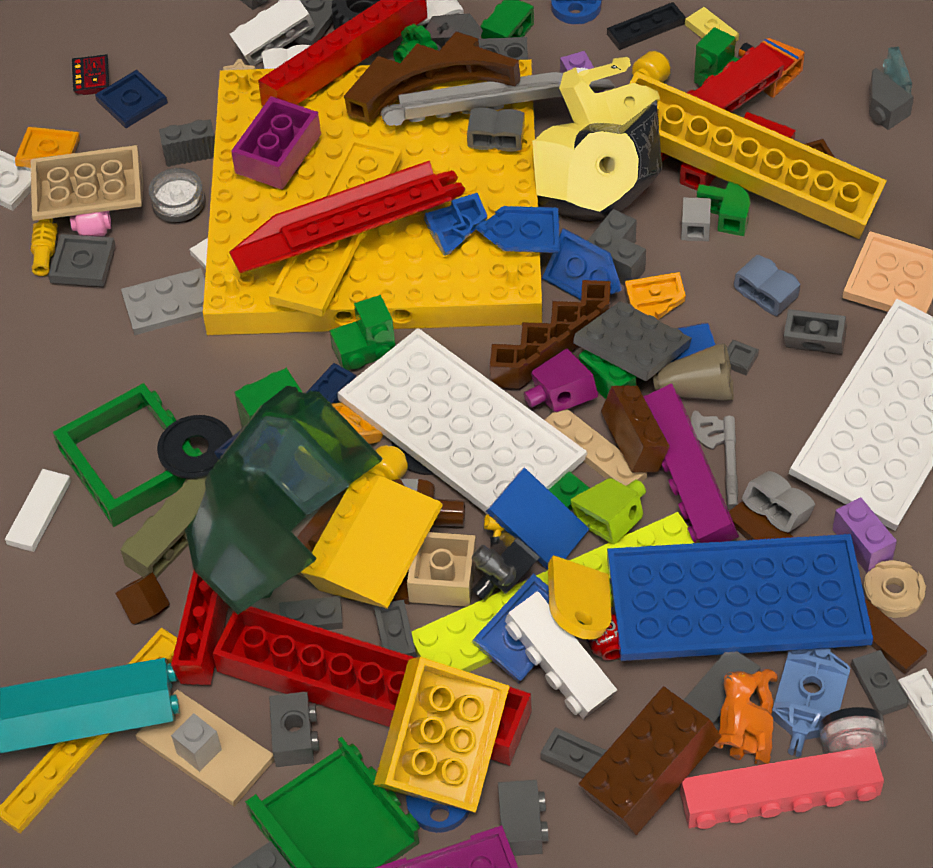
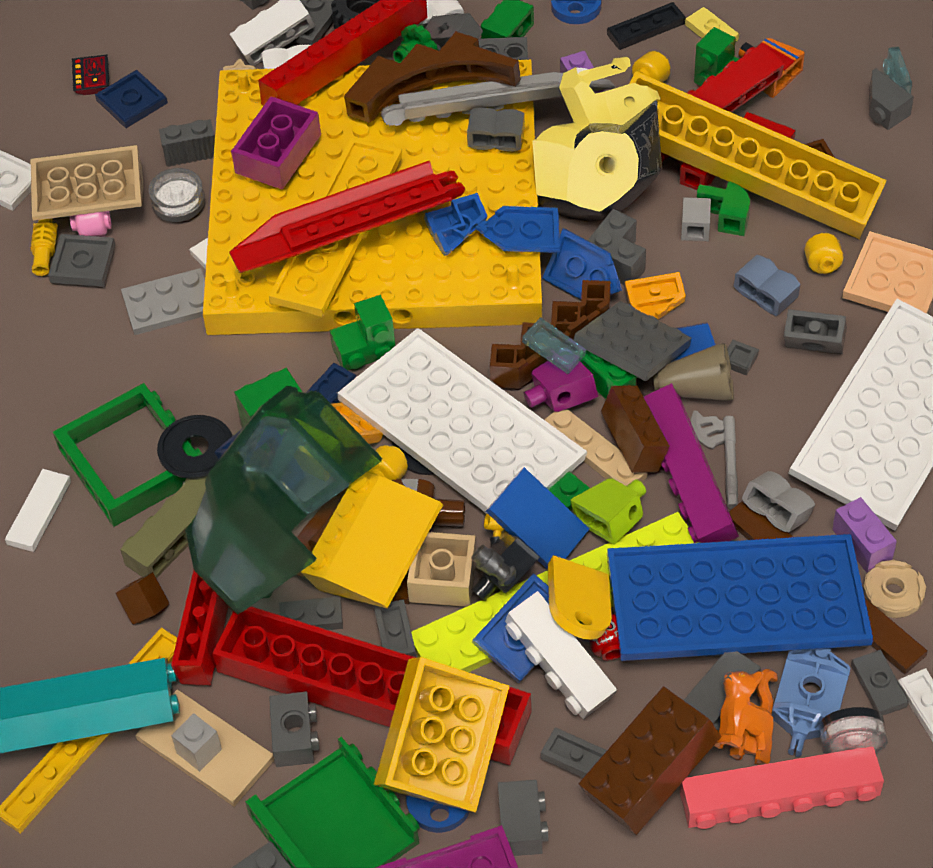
light orange tile [15,127,80,168] -> none
none -> clear light blue plate [522,317,587,374]
none -> yellow head [804,233,844,274]

